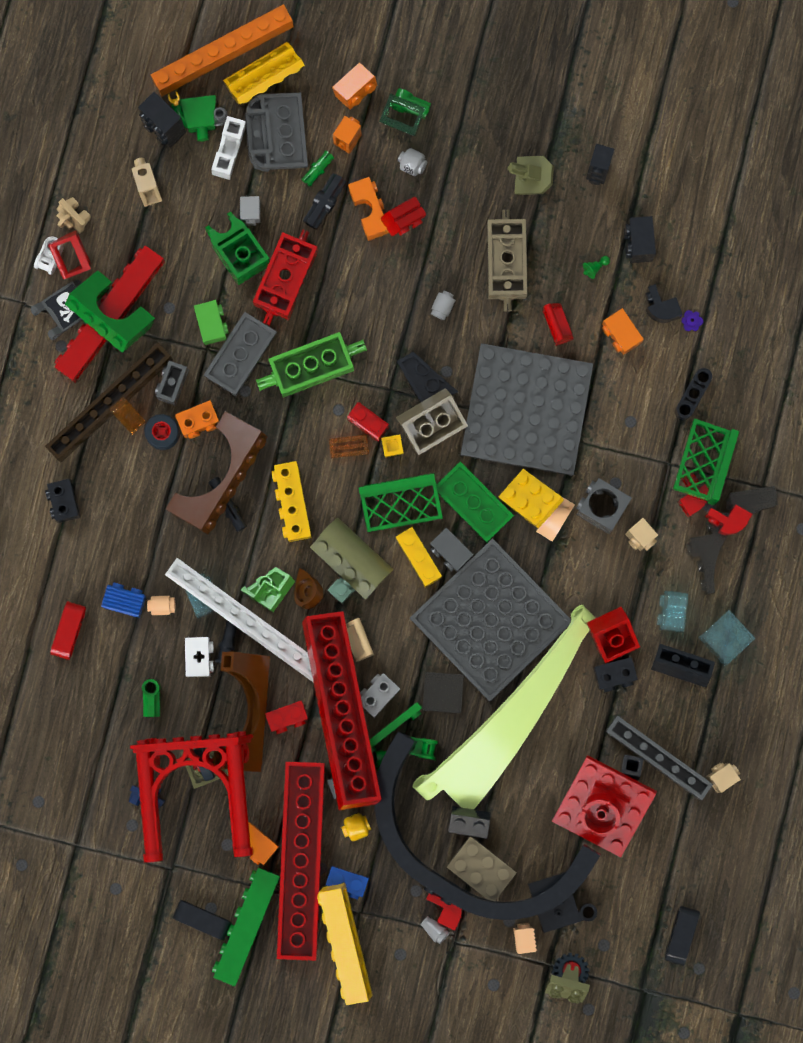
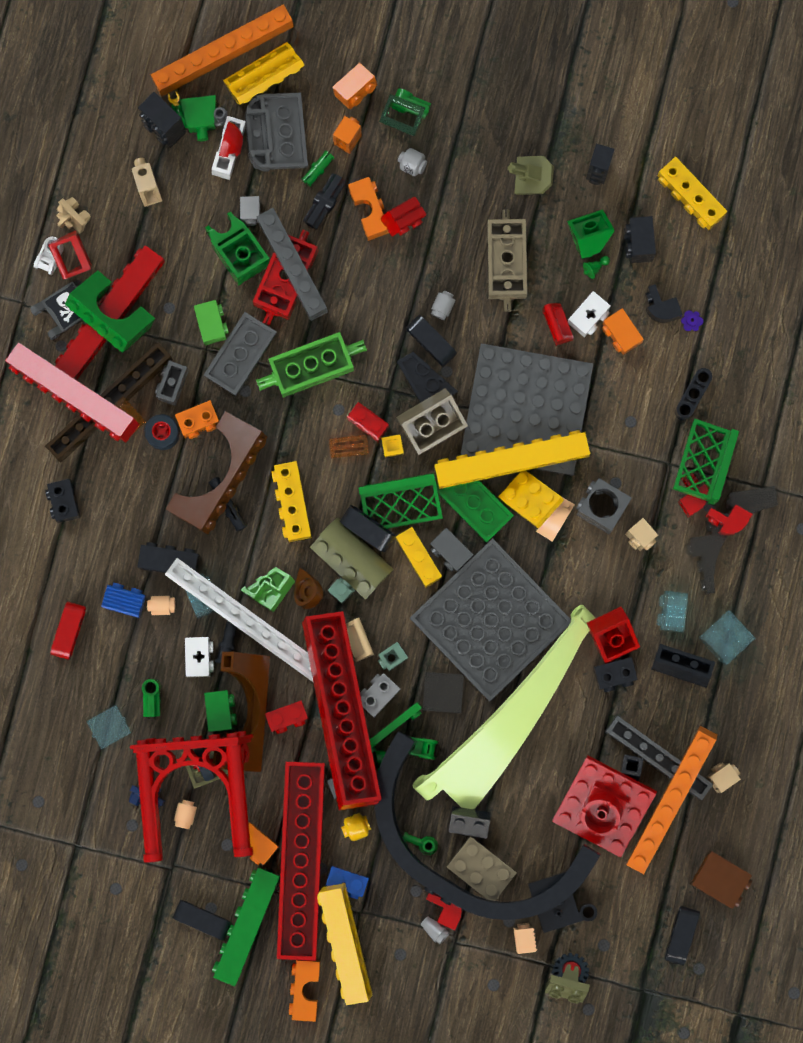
none -> brick [5,342,140,443]
none -> clear light blue piece [86,705,131,749]
none -> black brick [137,542,200,573]
none -> light nougat brick [174,800,197,829]
none -> green brick [204,690,237,733]
none -> red brick [219,121,243,157]
none -> dark grey brick [256,208,328,321]
none -> orange arch [289,960,320,1022]
none -> black beam [340,505,396,552]
none -> sand green brick [378,642,408,671]
none -> green bar [403,832,438,856]
none -> black beam [406,315,457,367]
none -> yellow brick [434,430,590,489]
none -> green slope [567,209,614,259]
none -> white brick [568,291,610,338]
none -> orange brick [626,726,718,874]
none -> yellow brick [657,157,728,230]
none -> reddish brown brick [690,851,752,909]

